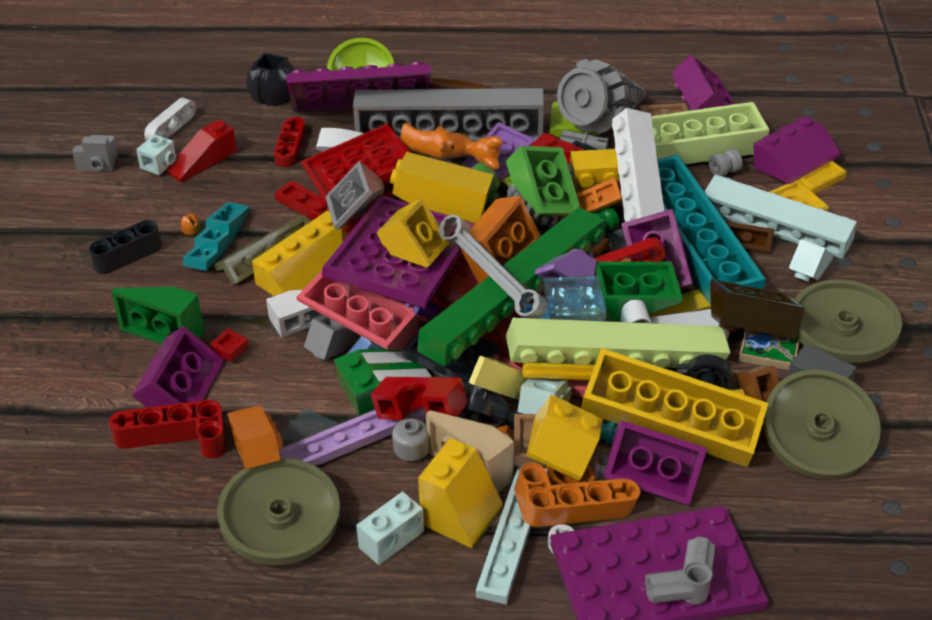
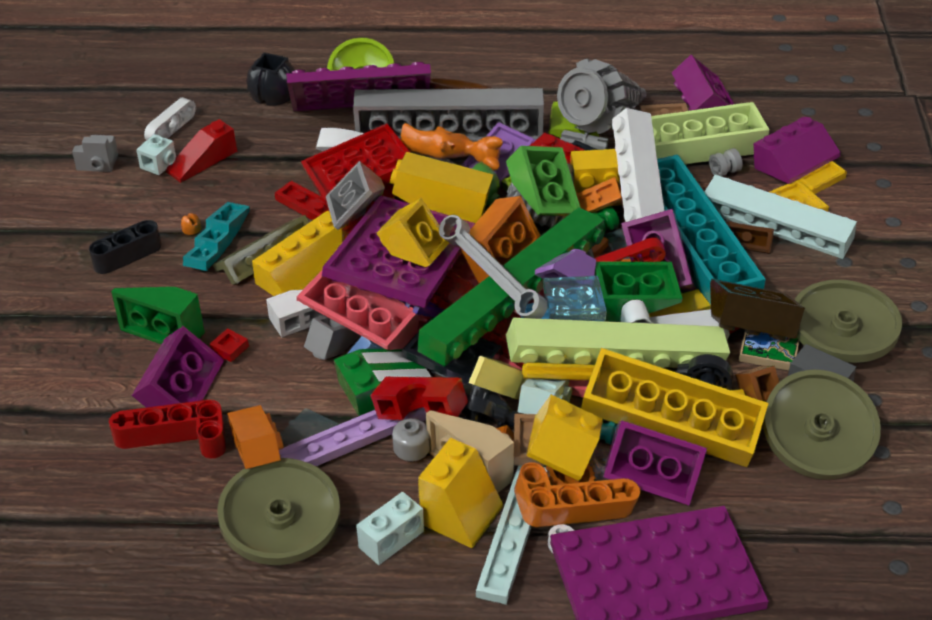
red beam [274,117,305,167] -> none
light grey piece [645,536,715,604] -> none
light aqua slope [789,239,834,282] -> none

